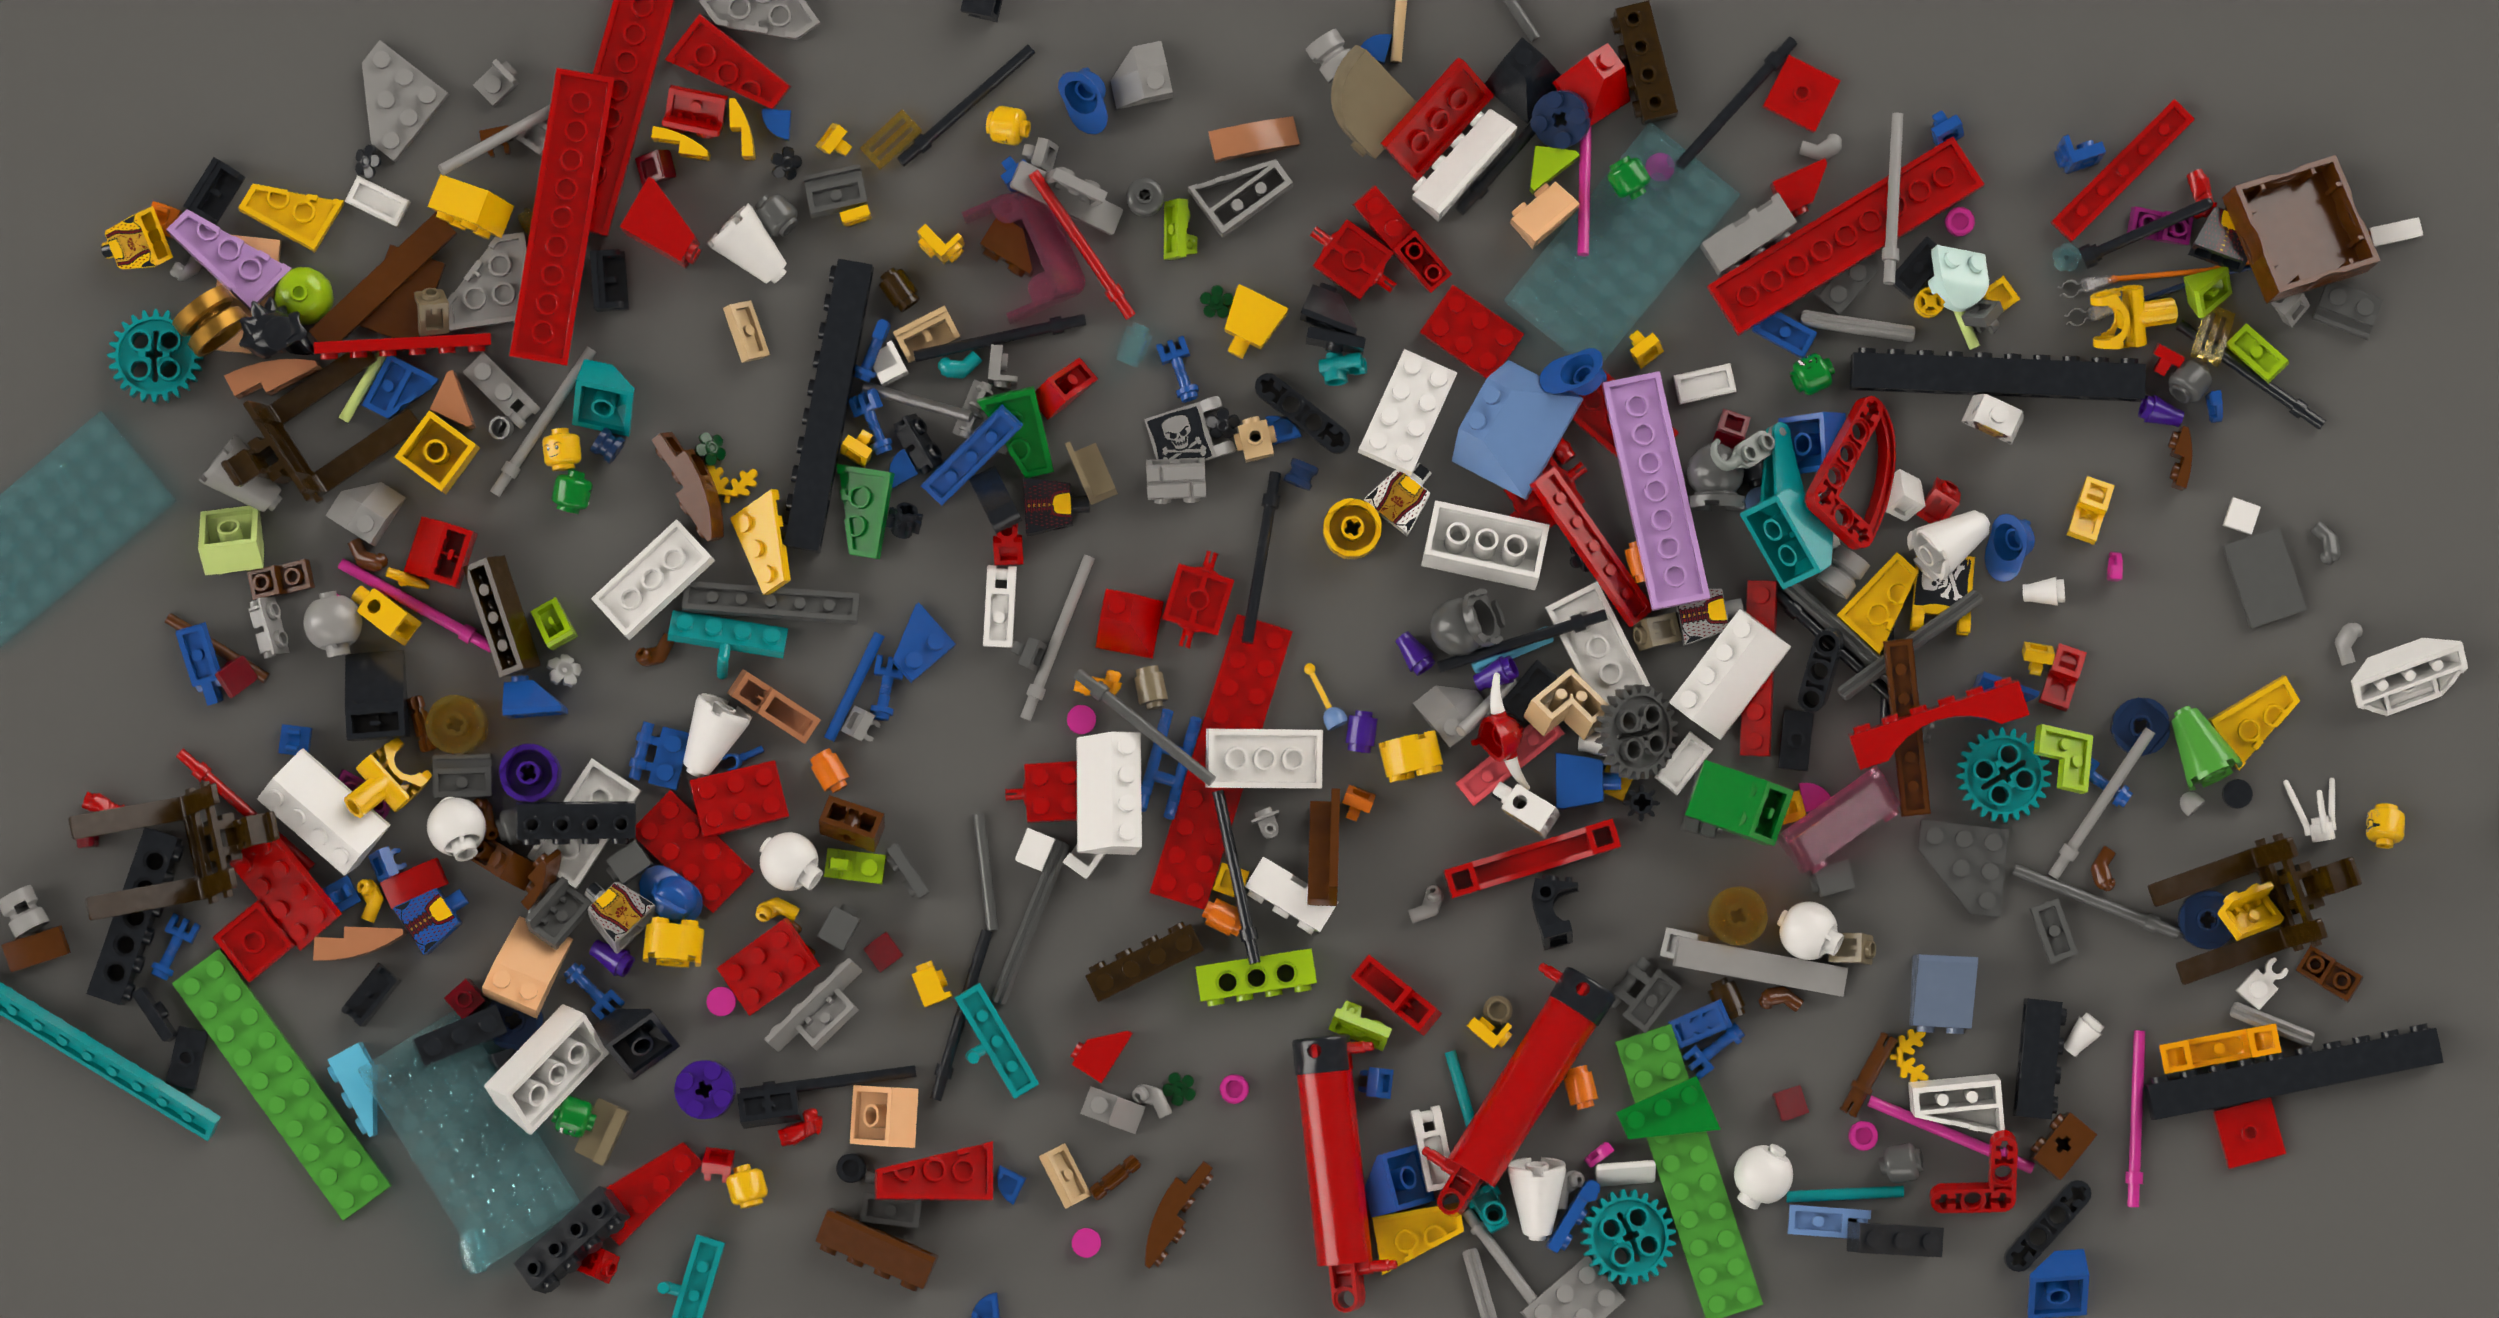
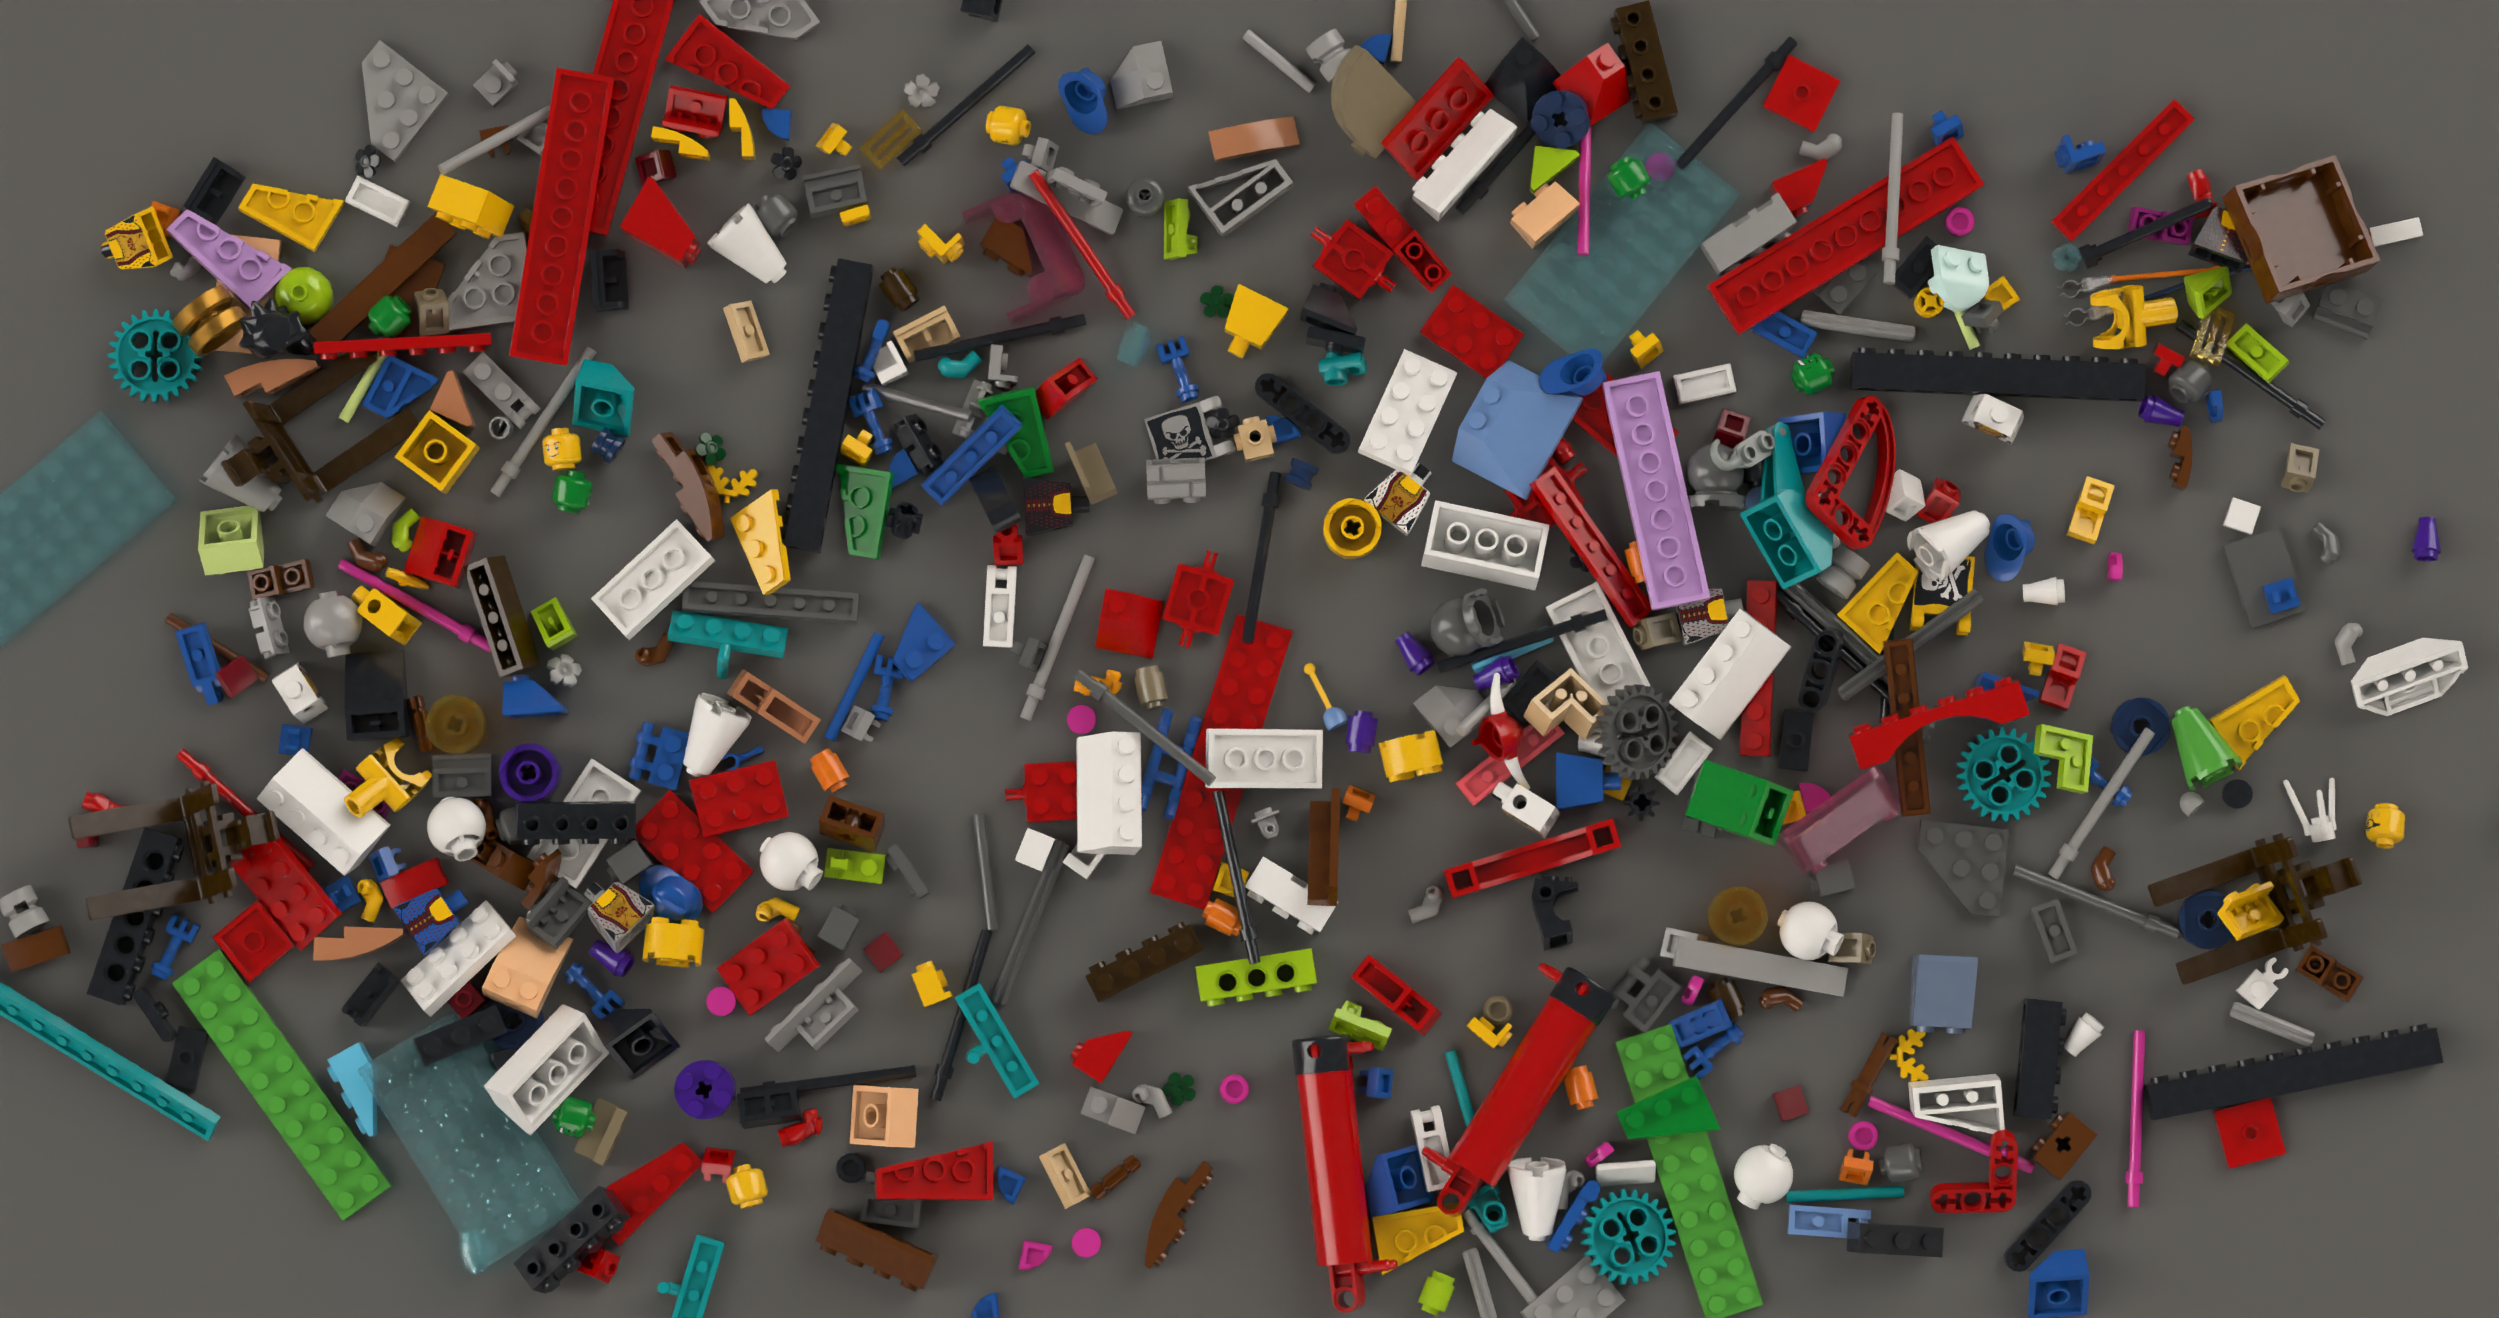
light orange slope [2159,1023,2282,1074] -> none
none -> white torso [272,662,329,724]
none -> green head [368,295,412,338]
none -> lime arm [391,508,421,552]
none -> white plate [401,900,517,1017]
none -> light grey plant [904,74,940,107]
none -> dark pink tile [1019,1240,1053,1270]
none -> light grey bar [1242,29,1317,93]
none -> lime brick [1418,1270,1455,1316]
none -> dark pink tile [1681,975,1704,1007]
none -> orange tile [1838,1149,1874,1185]
none -> blue tile [2262,577,2301,614]
none -> dark tan bracket [2281,443,2320,493]
none -> dark purple cone [2411,517,2441,562]

